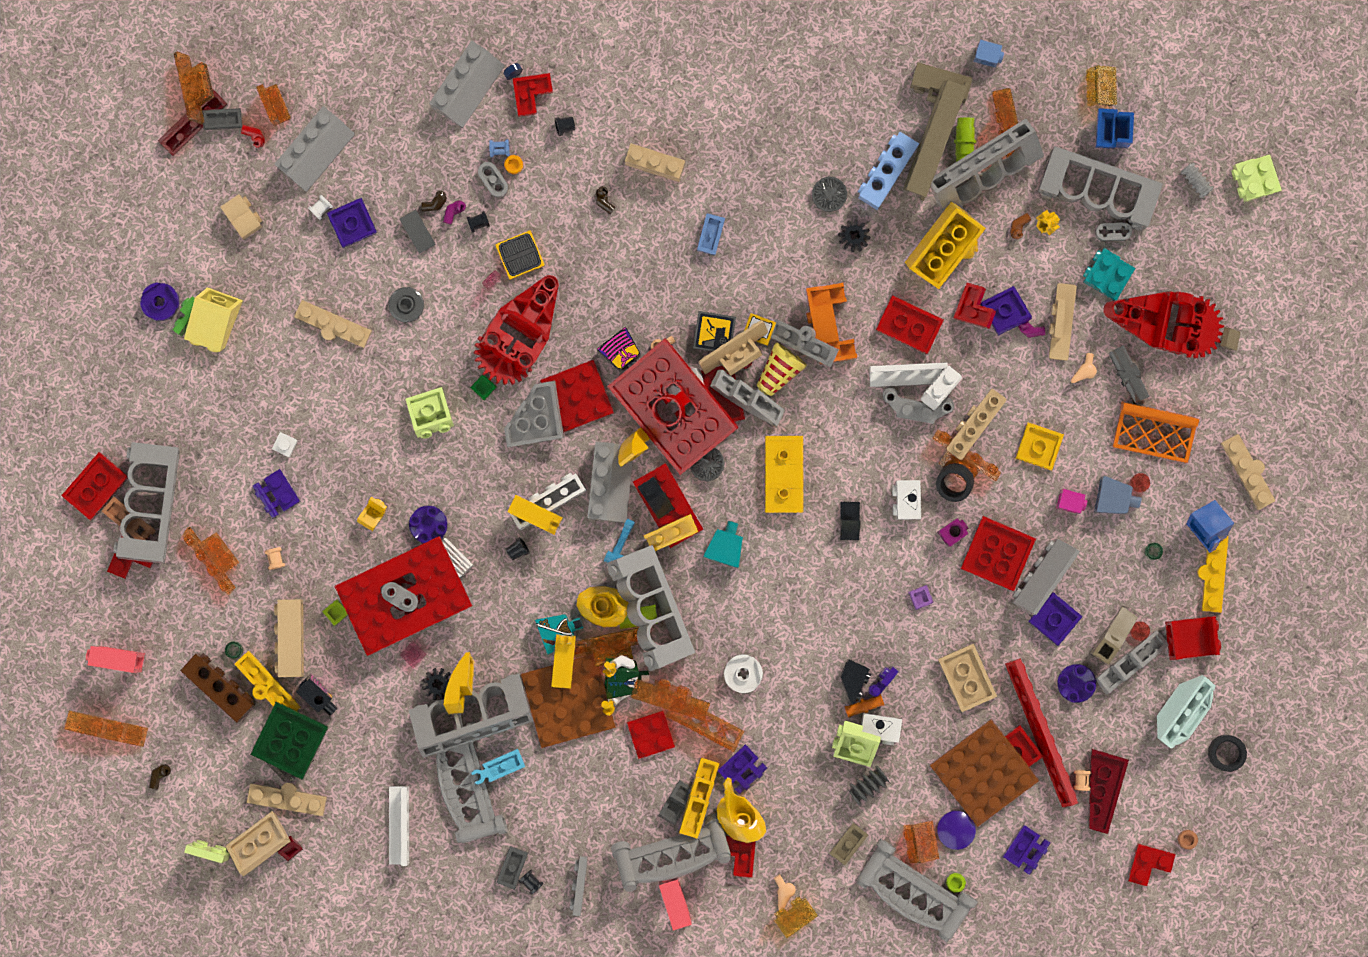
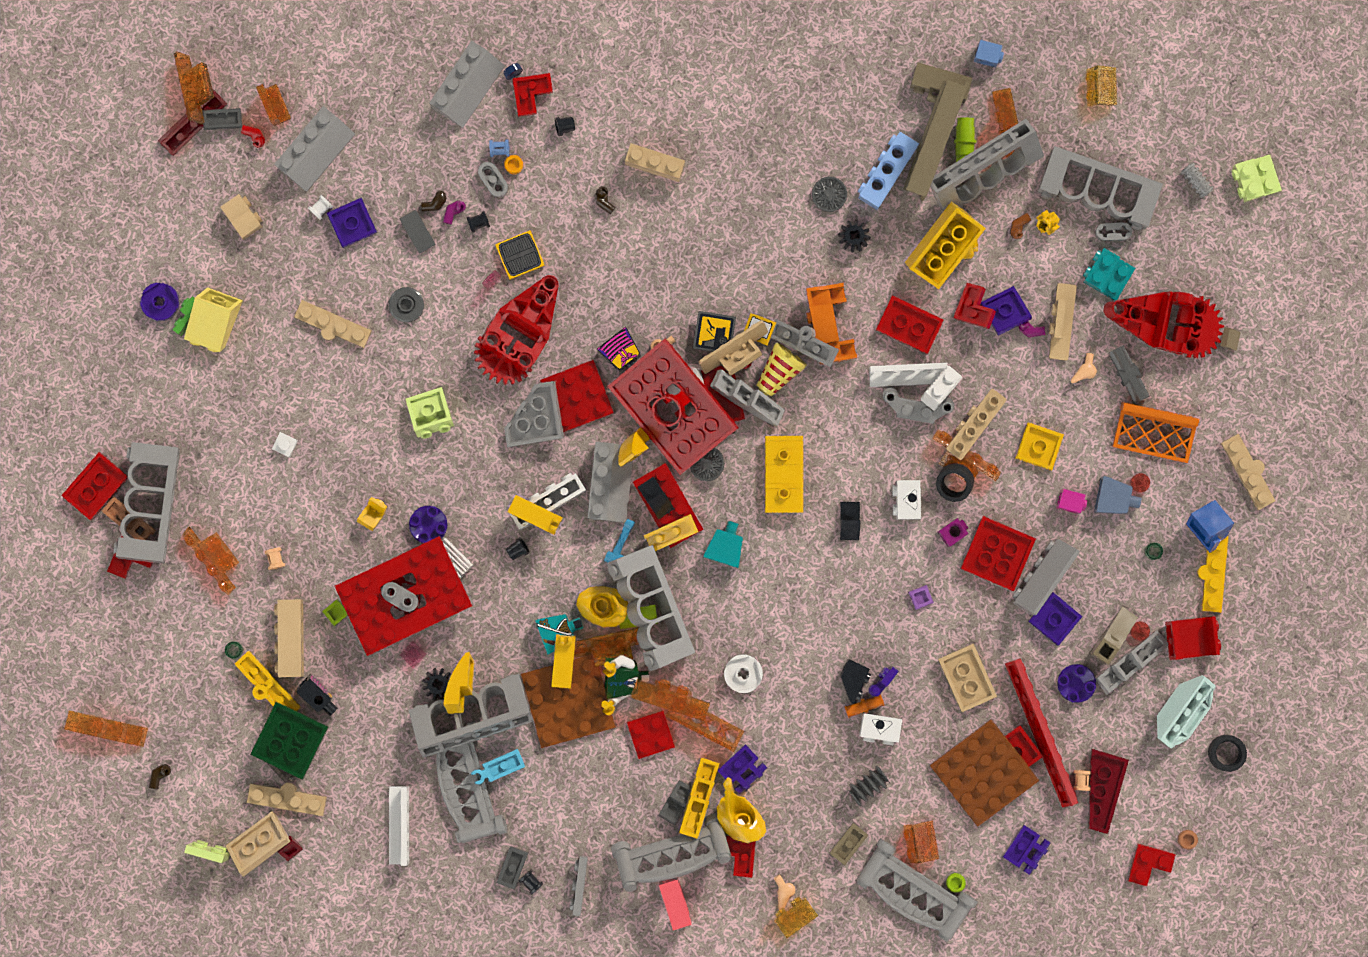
coral window [86,646,145,673] -> none
reddish brown brick [180,653,255,723] -> none
dark purple plate [252,469,301,519] -> none
green tile [470,374,497,401] -> none
medium blue plate [697,213,725,256] -> none
yellowish green plate [832,721,881,767] -> none
dark purple dish [937,811,976,850] -> none
blue plate [1095,108,1134,149] -> none

